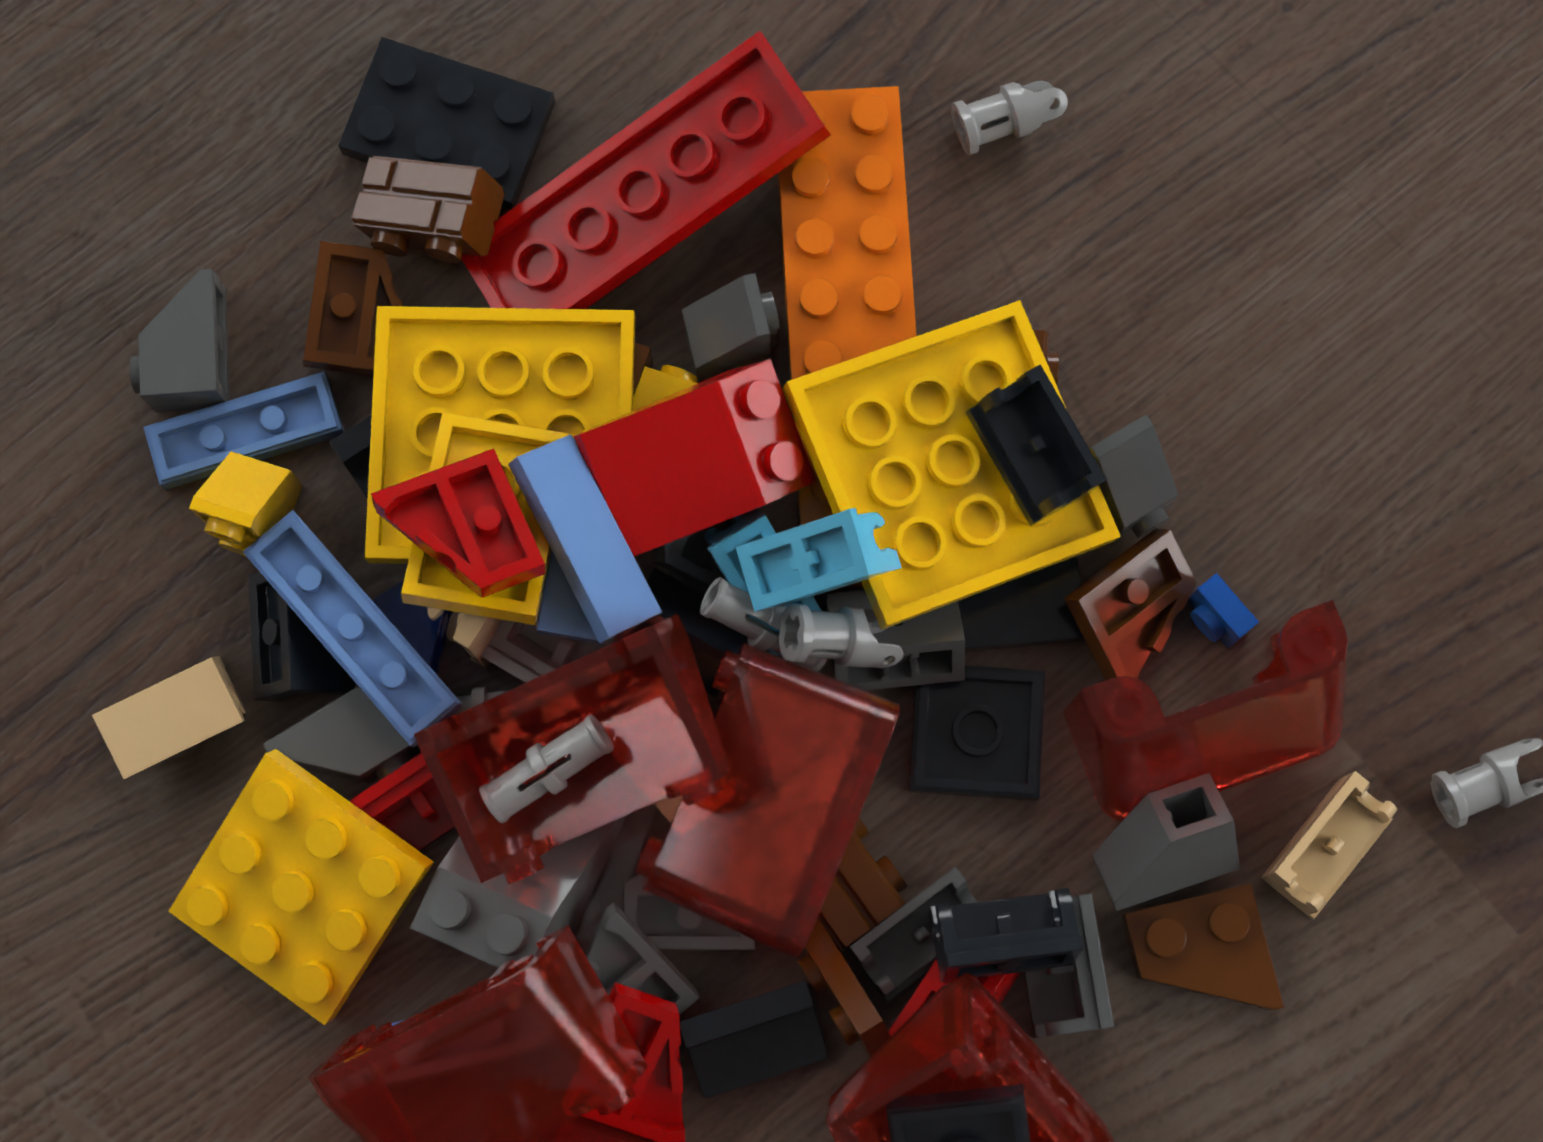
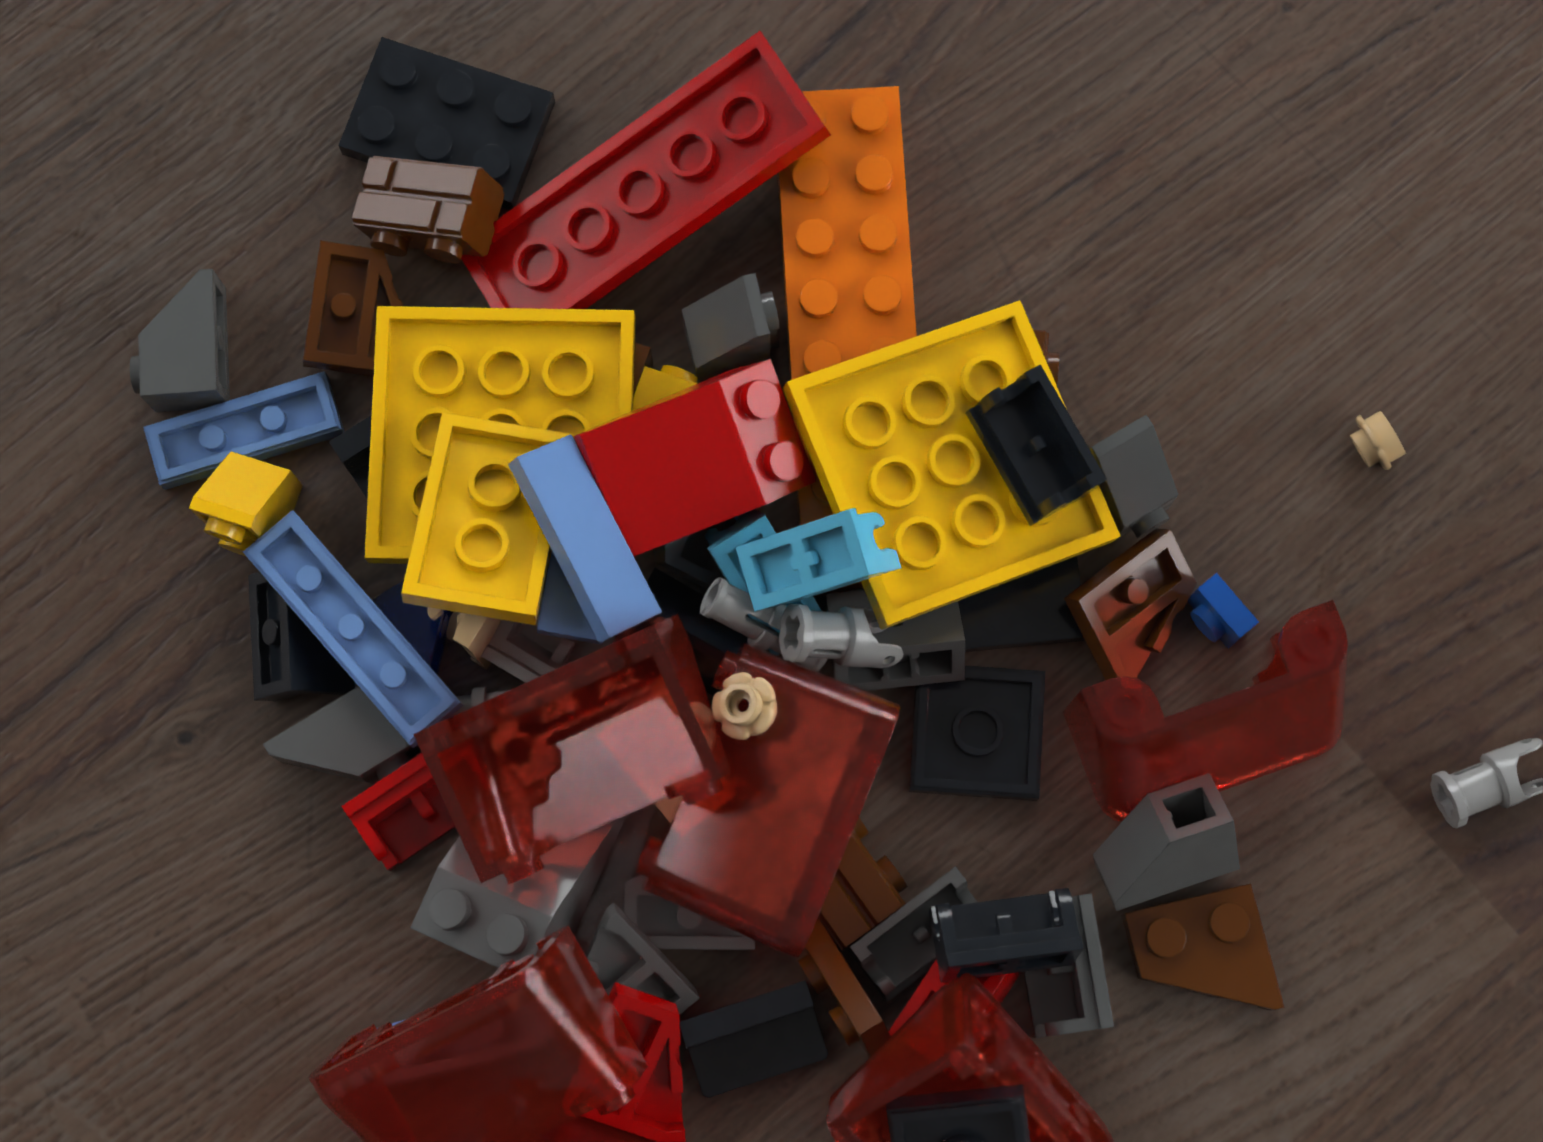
tan hinge [92,656,246,779] -> none
yellow plate [168,749,434,1025] -> none
red wing [371,448,545,598] -> none
light grey pin [479,714,614,823] -> none
light grey piece [951,80,1068,155] -> none
tan hinge [1261,771,1397,919] -> none
none -> tan plate [712,672,777,740]
none -> tan plate [1350,411,1406,470]

